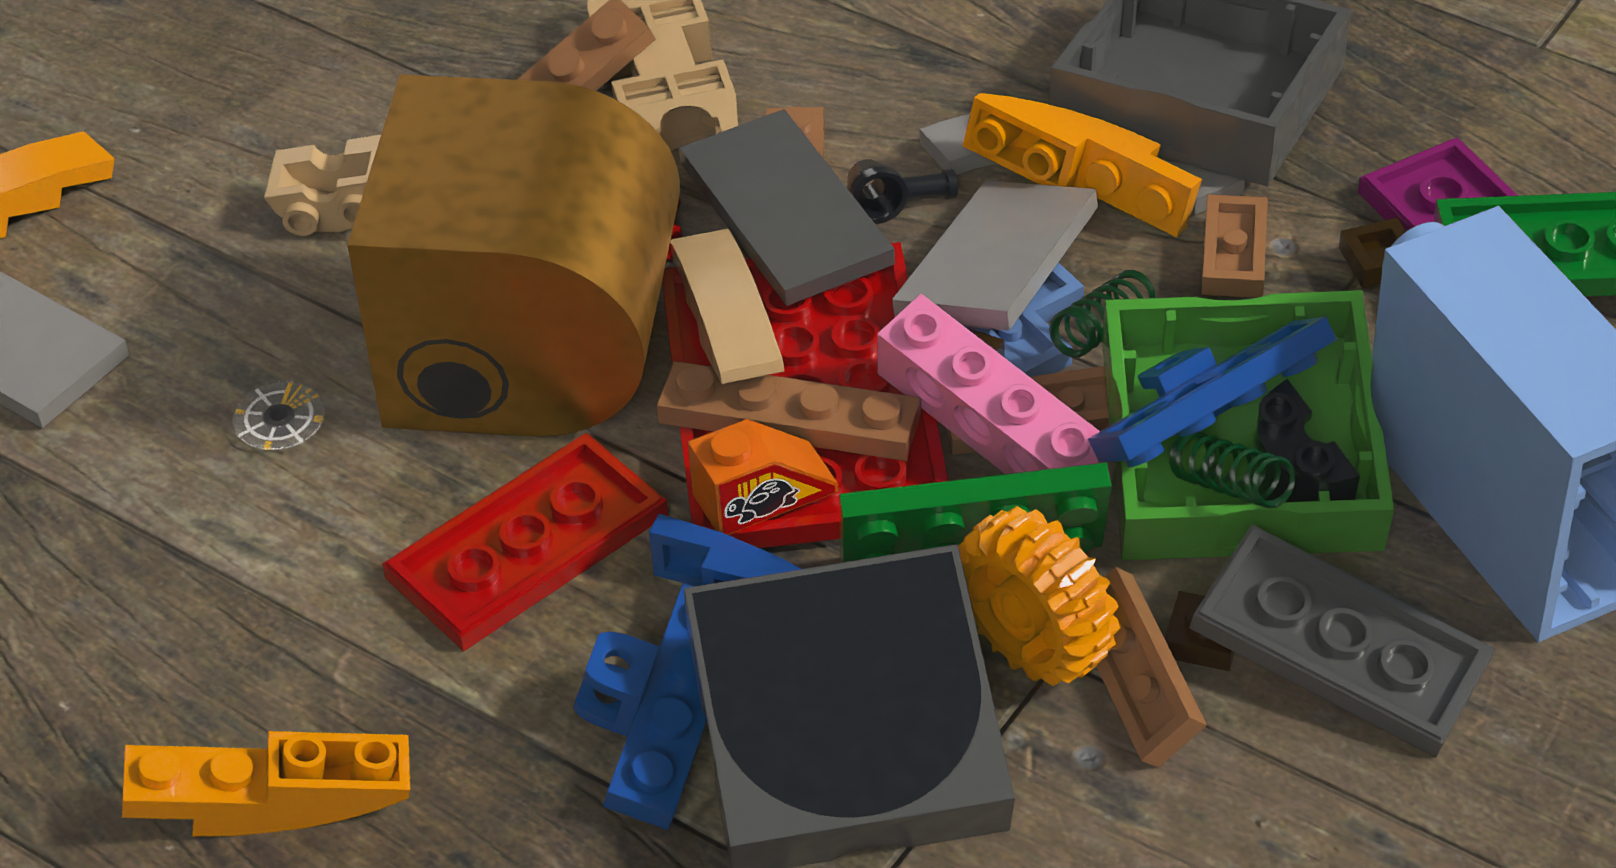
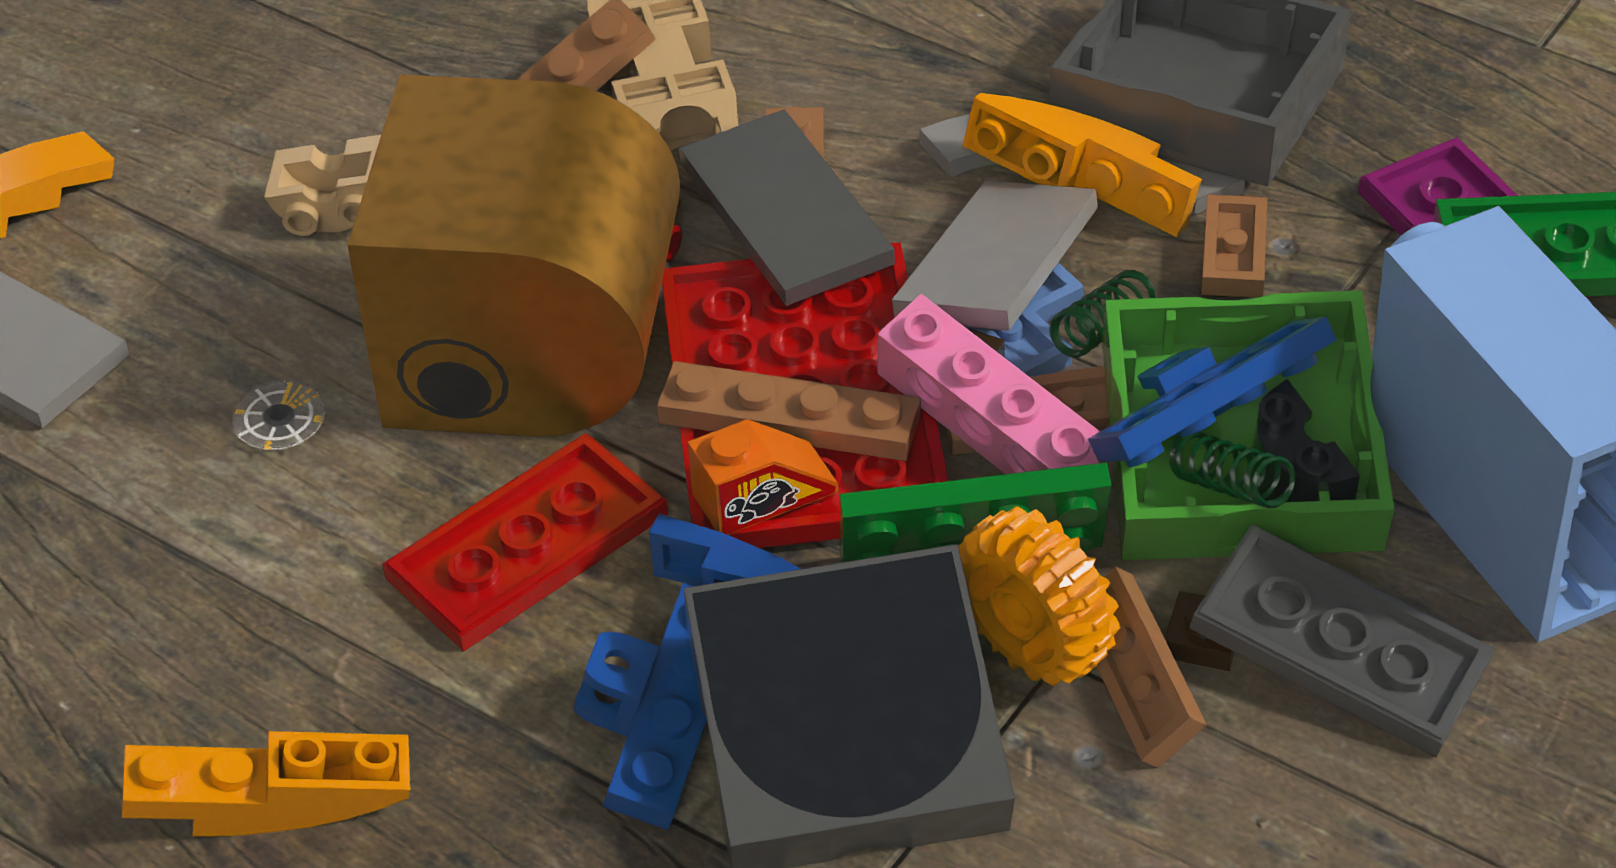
tan slope [670,228,784,384] -> none
black bar [847,159,958,224] -> none
dark brown plate [1339,218,1406,288] -> none

